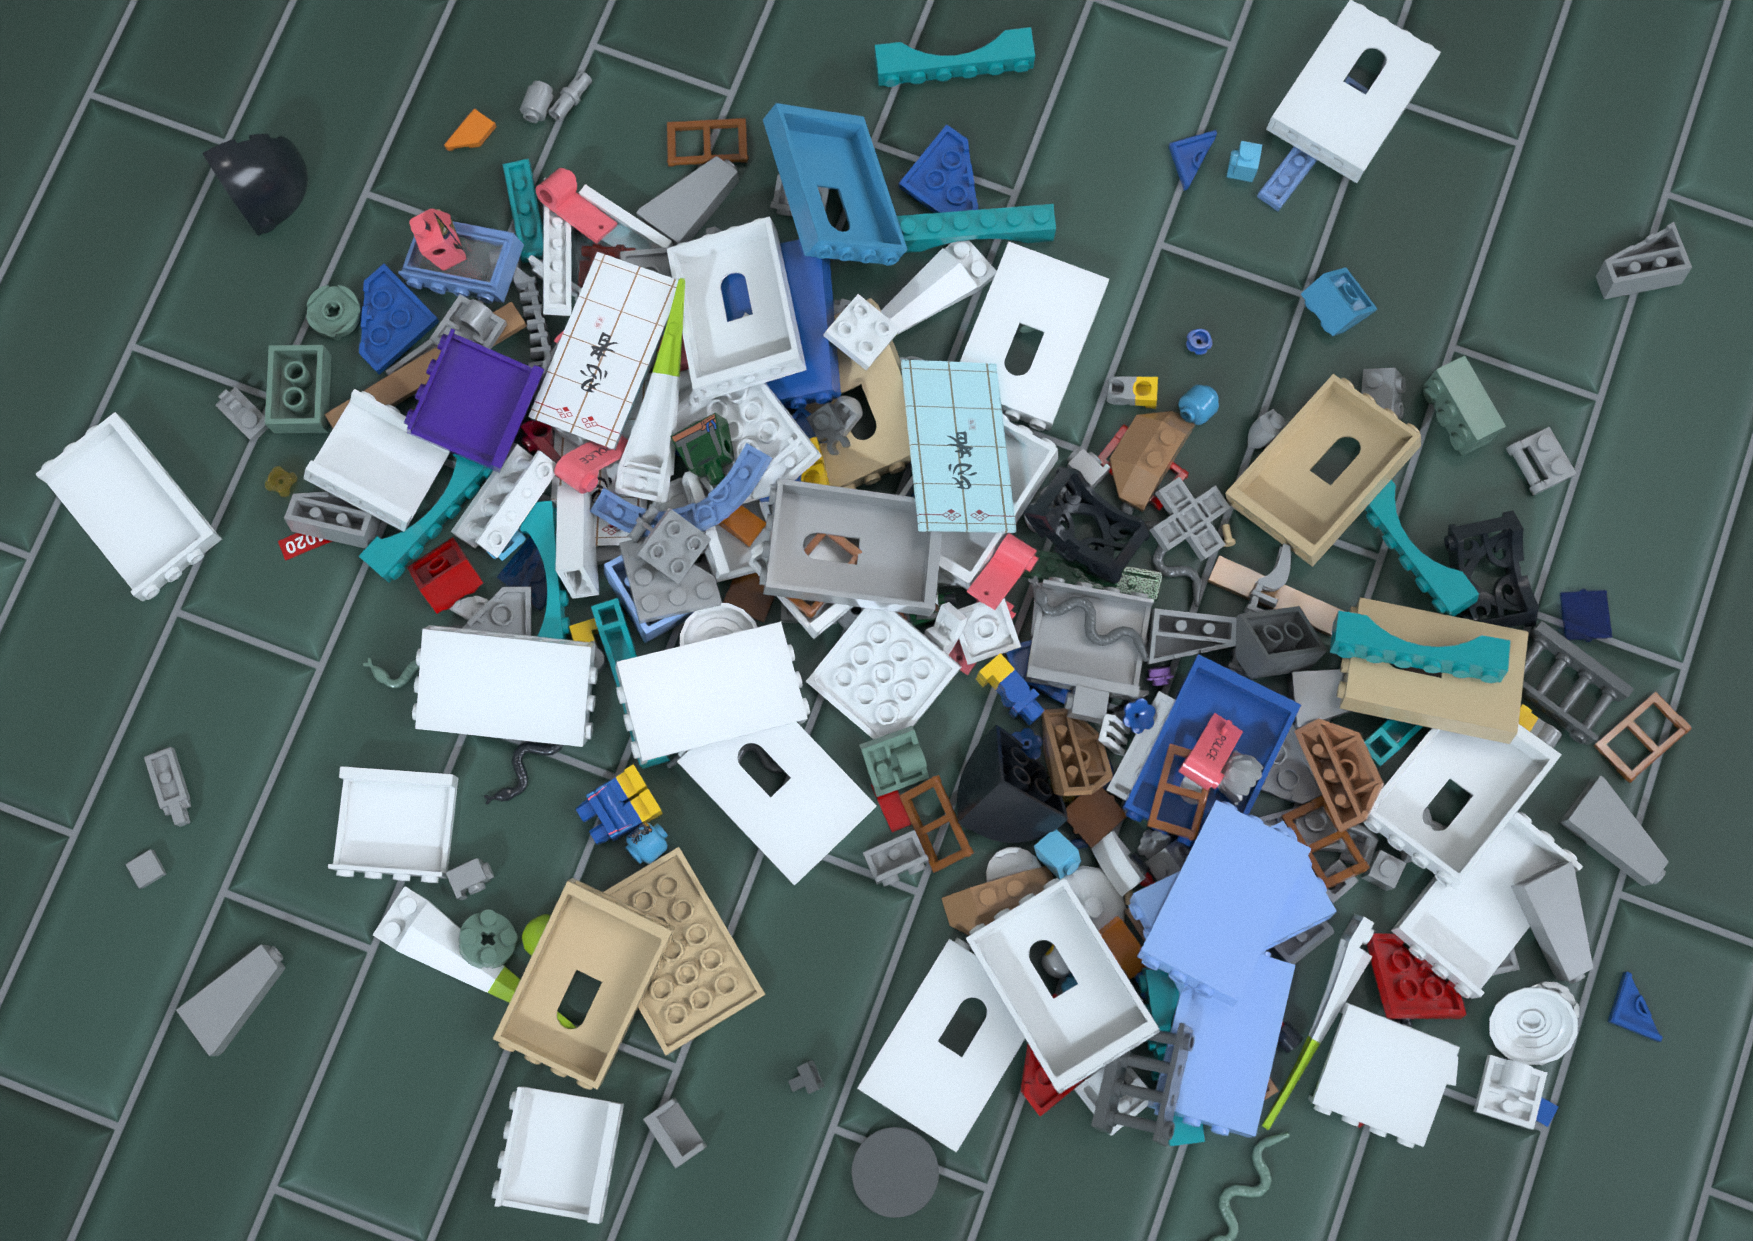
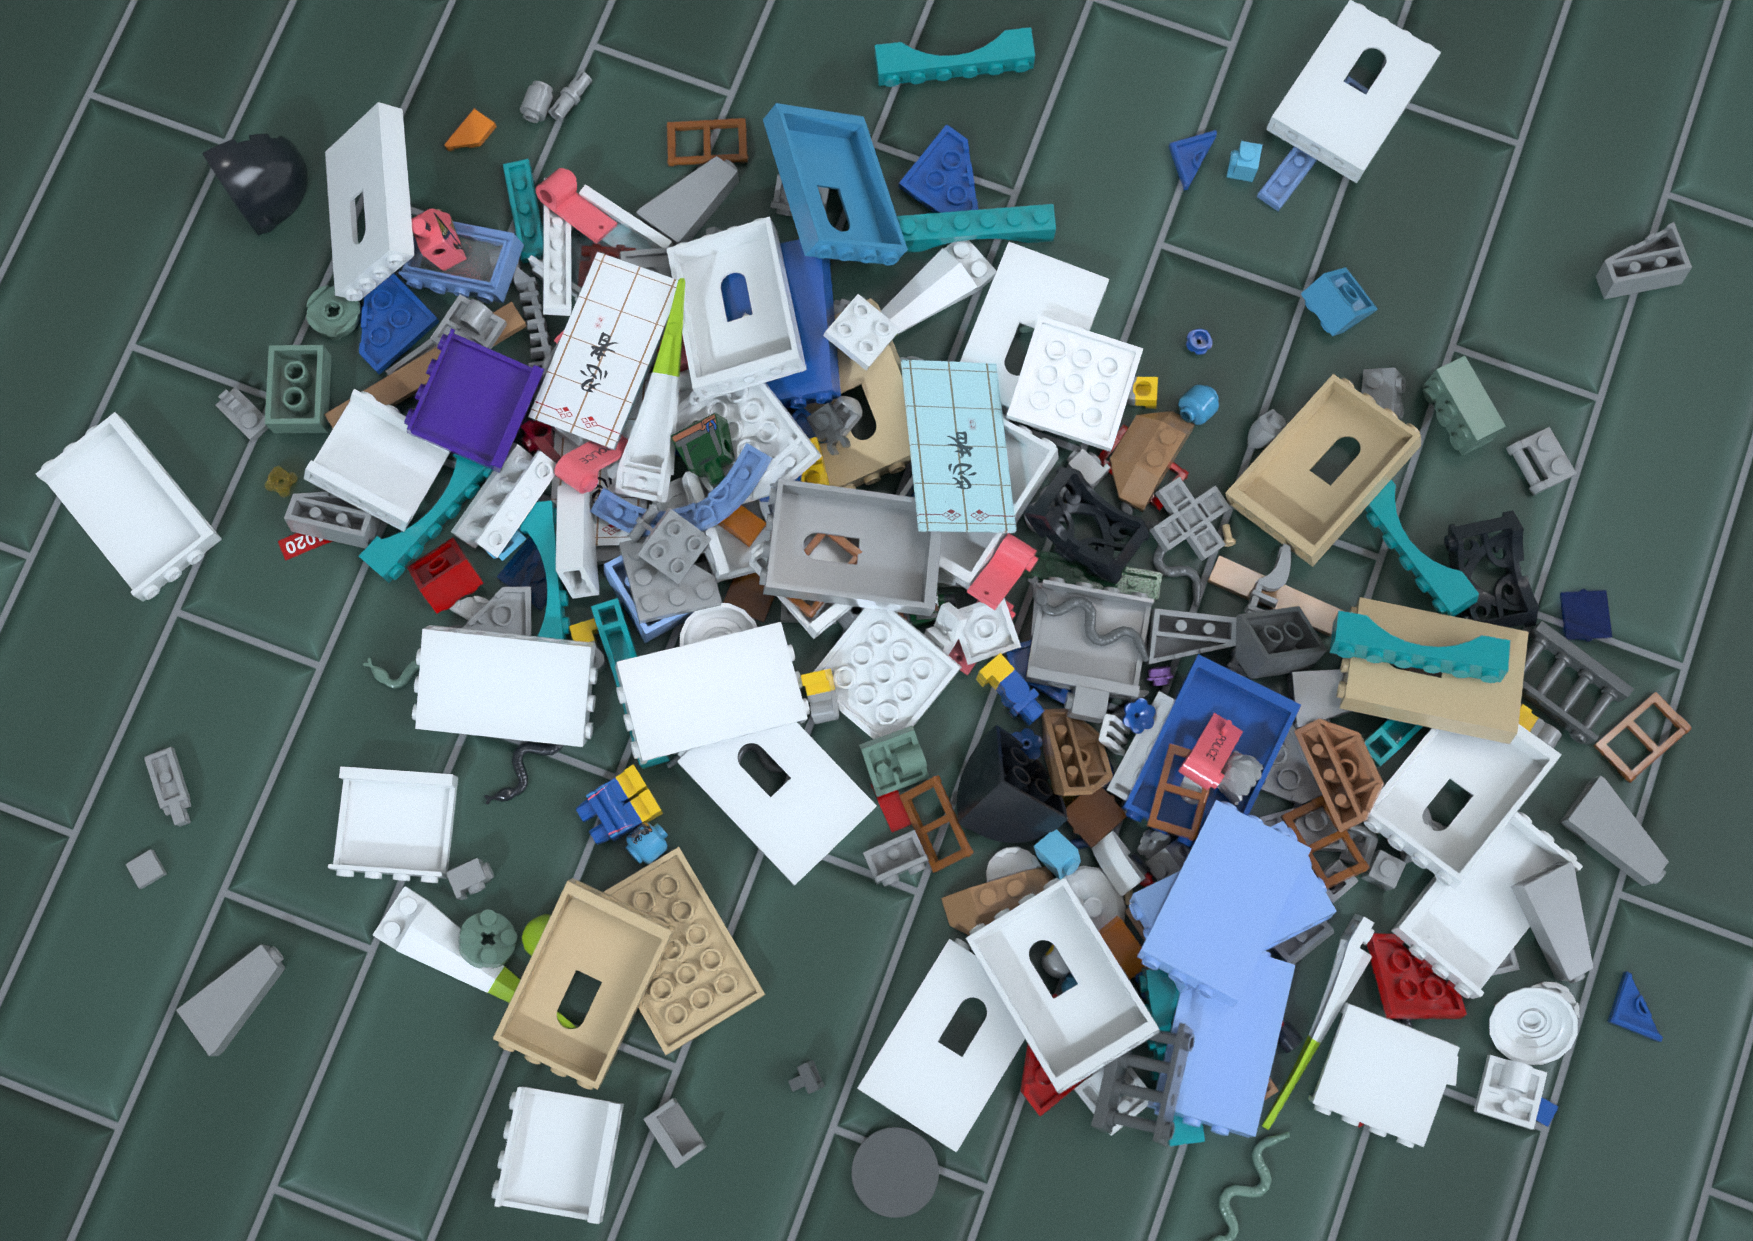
none -> white panel [325,102,414,301]
none -> leg [801,668,839,724]
none -> white plate [1006,315,1143,451]

